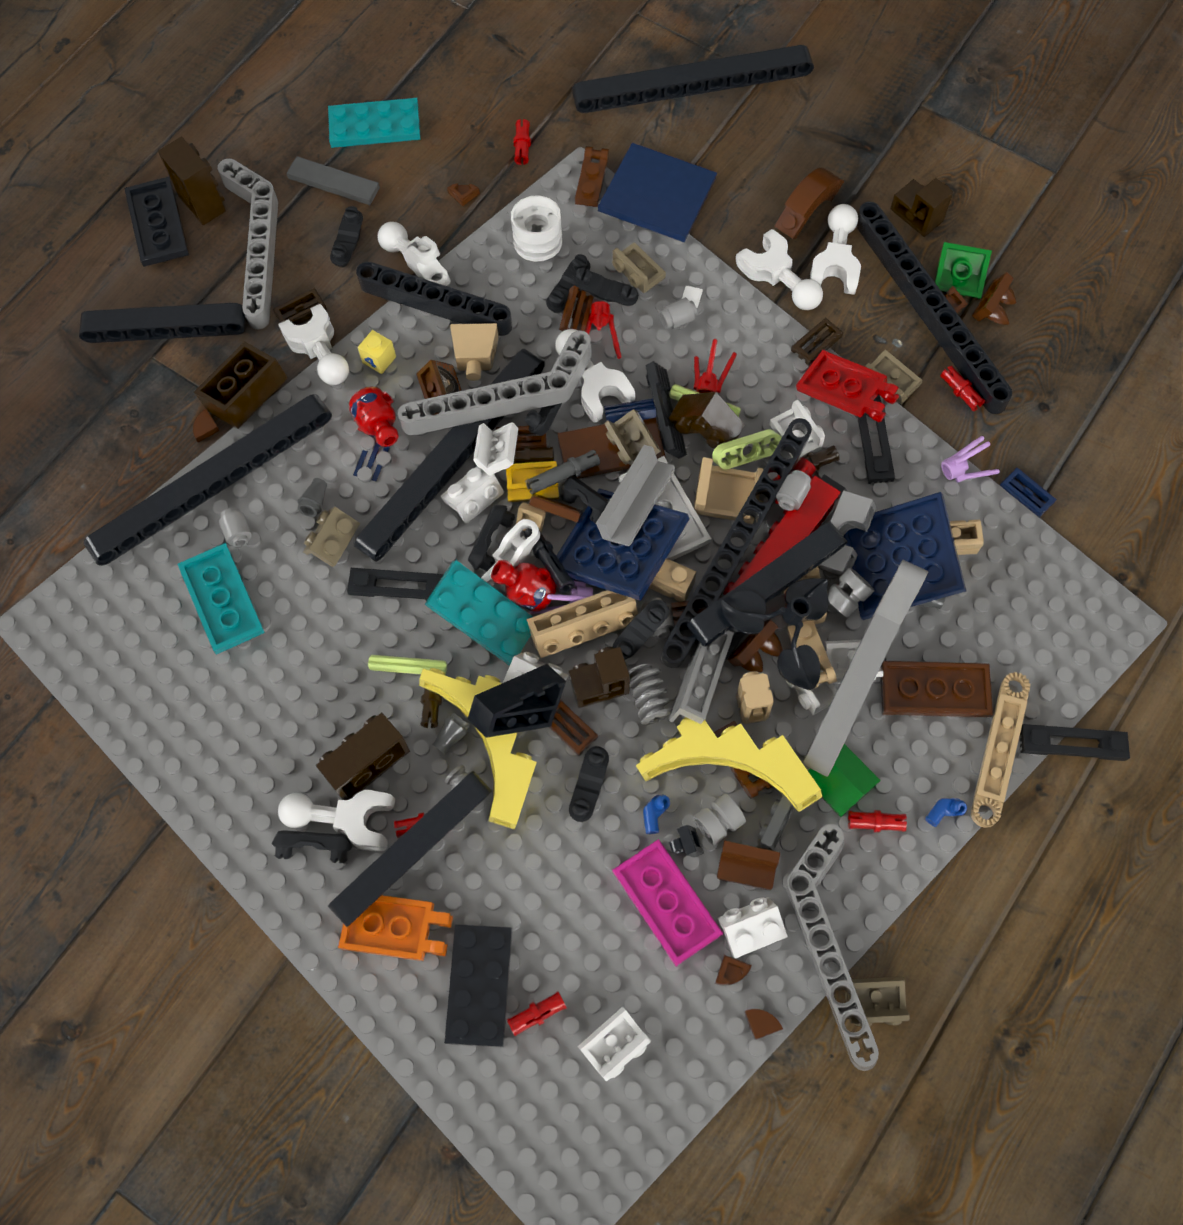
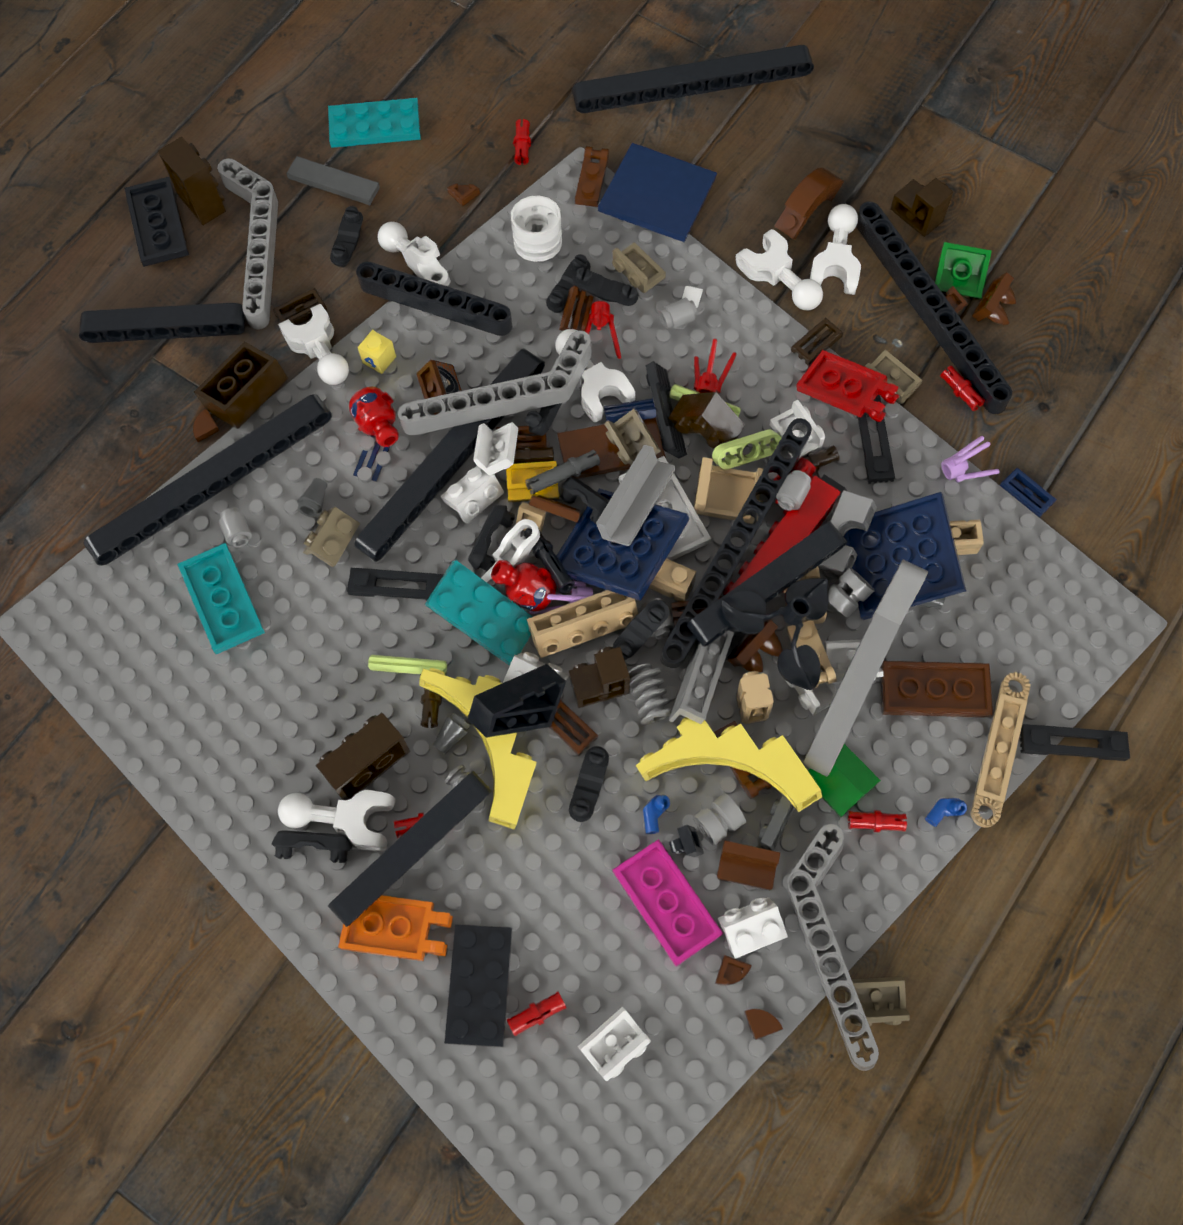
tan torso [450,323,499,381] -> none

